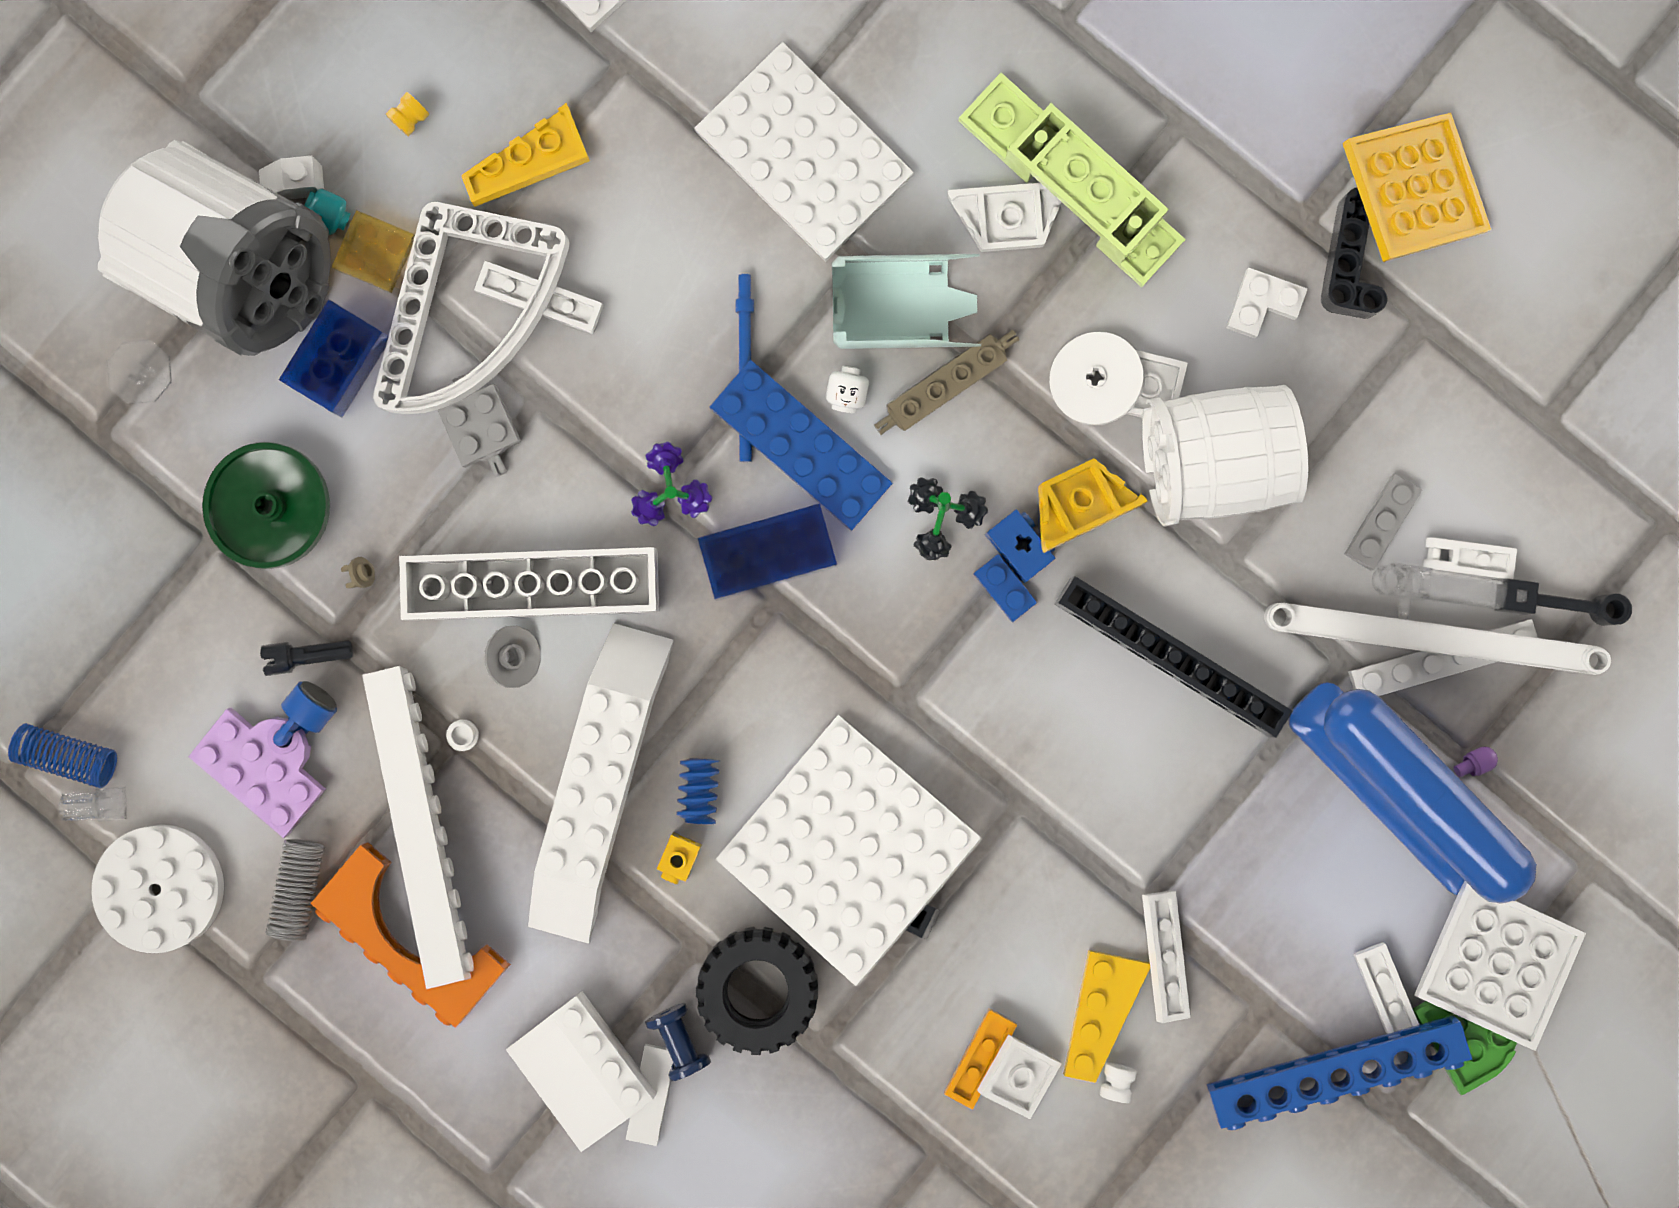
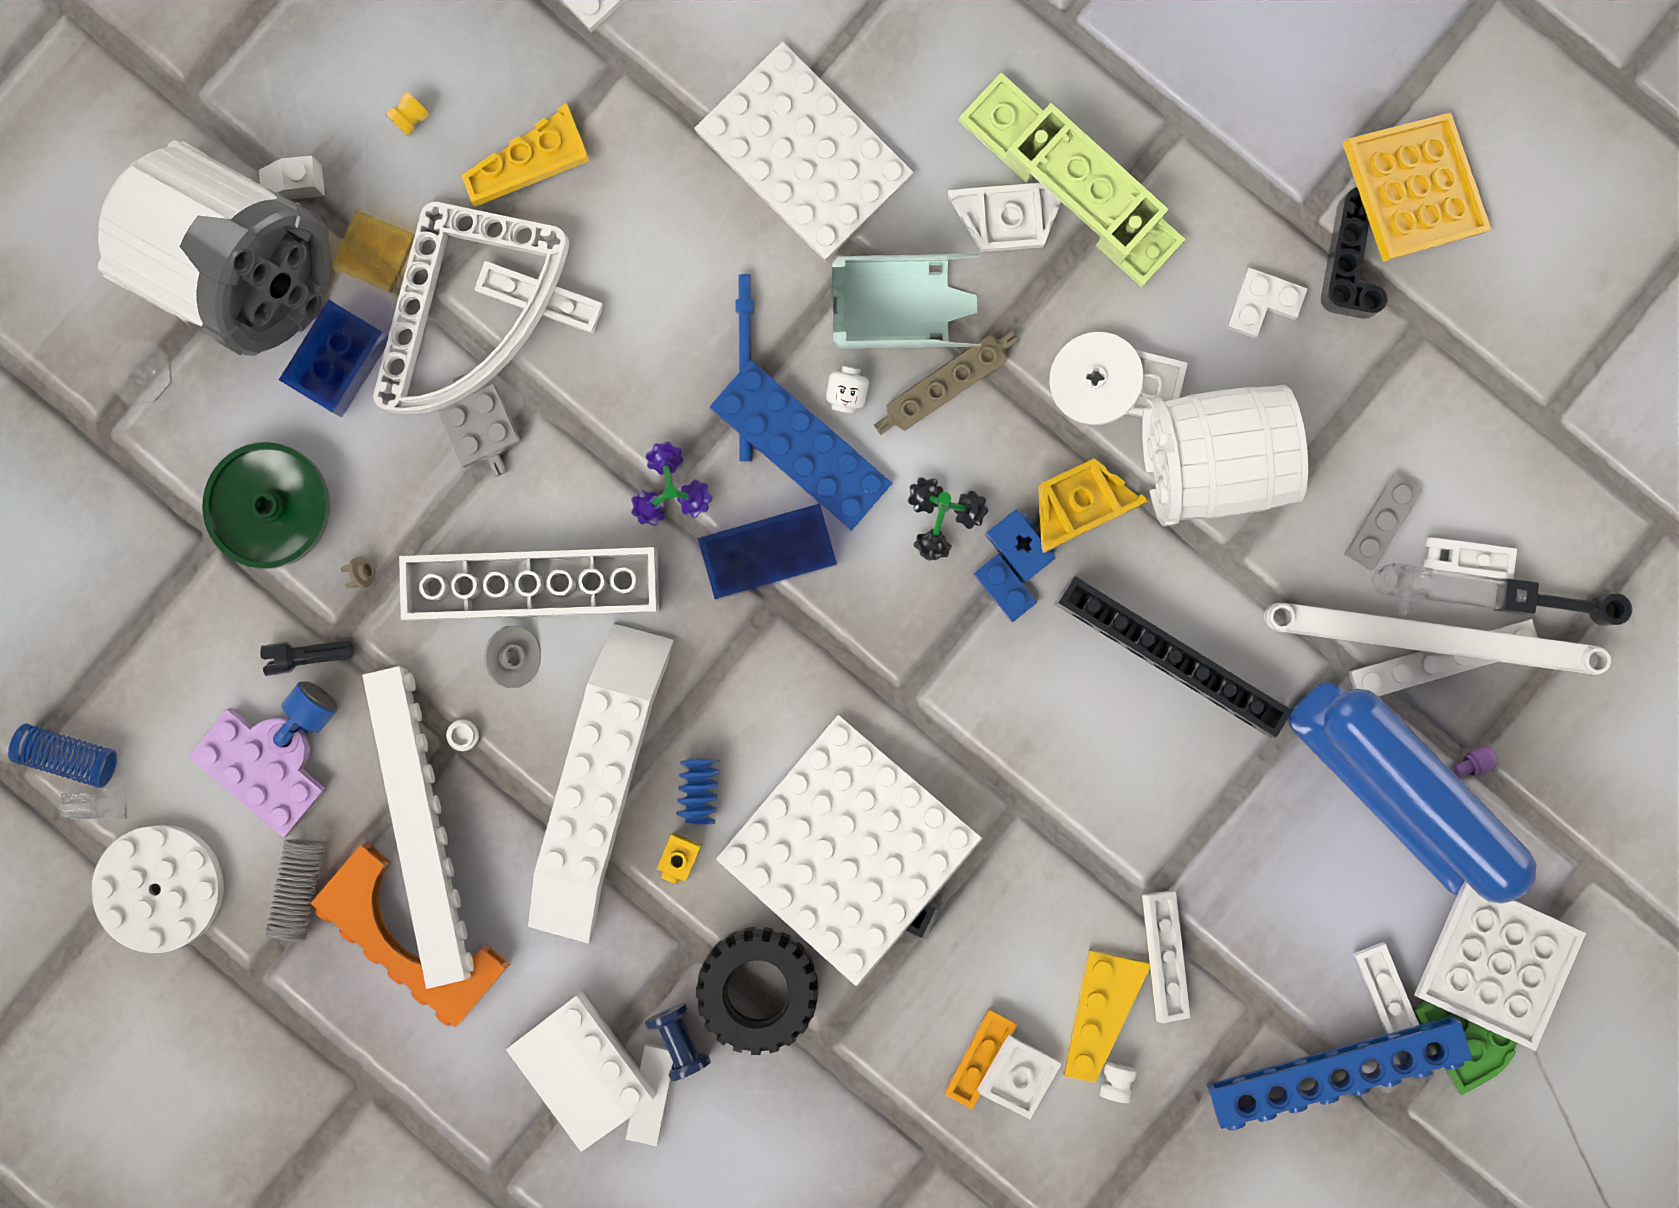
teal head [304,188,351,235] -> none

